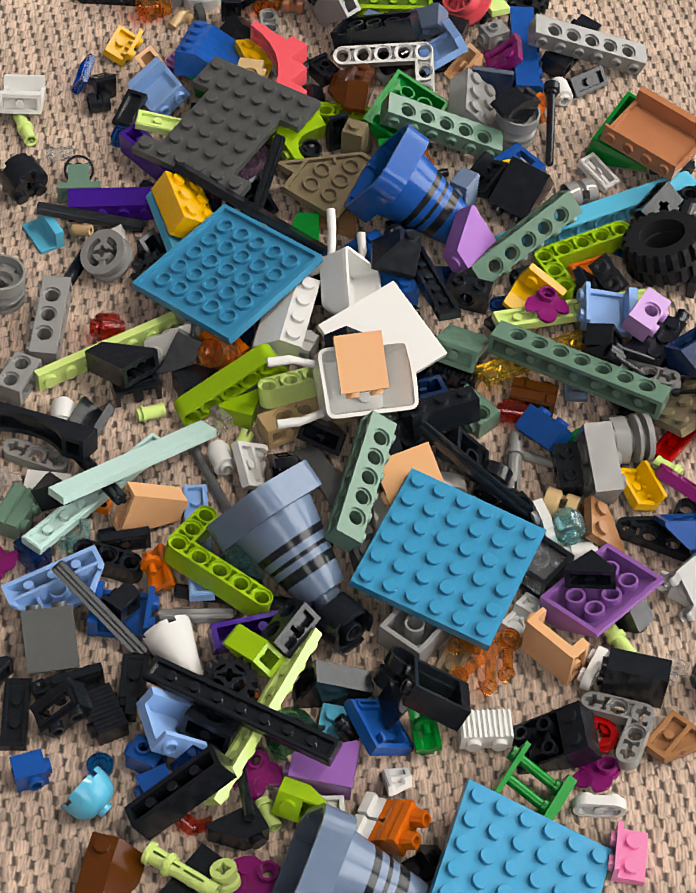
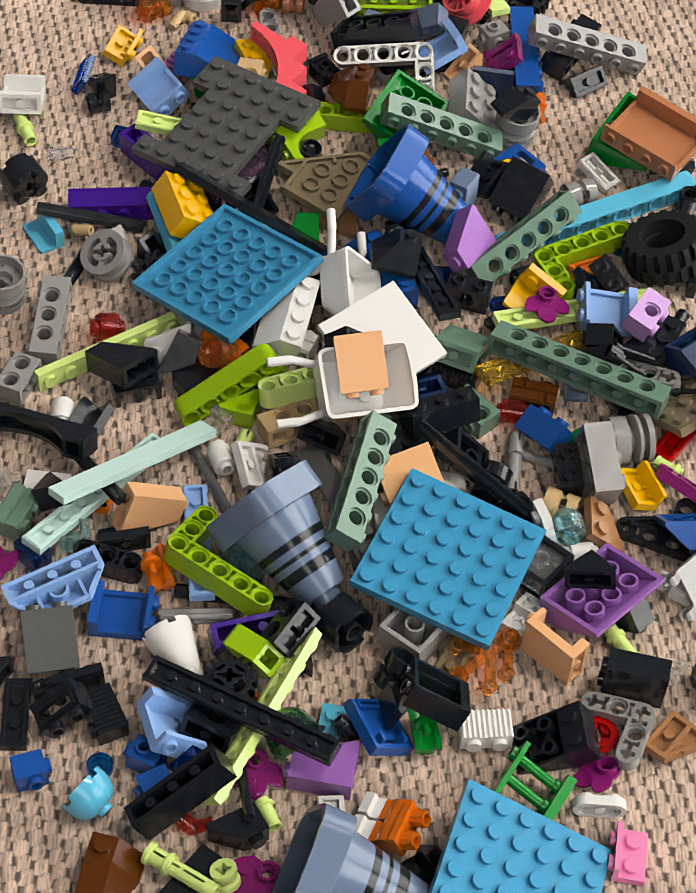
light grey beam [3,438,69,473] -> none
axle [52,560,149,654] -> none
sand green piece [57,155,101,204] -> none
black brick [101,582,141,623] -> none
black tile [112,89,148,129] -> none
black hinge [118,653,149,722] -> none
yellowish green pin [135,402,166,424] -> none
dark grey tile [193,3,207,22] -> none
black slope [219,12,252,40] -> none
lime slope [271,776,328,823] -> none
black slope [293,659,374,709] -> none
black slope [323,112,349,152] -> none
dark tan slope [340,118,373,155] -> none
white tile [382,767,412,796] -> none
black piece [544,80,560,167] -> none
white brick [552,77,573,106] -> none
white plate [577,645,609,692] -> none
brick [631,181,684,219] -> none

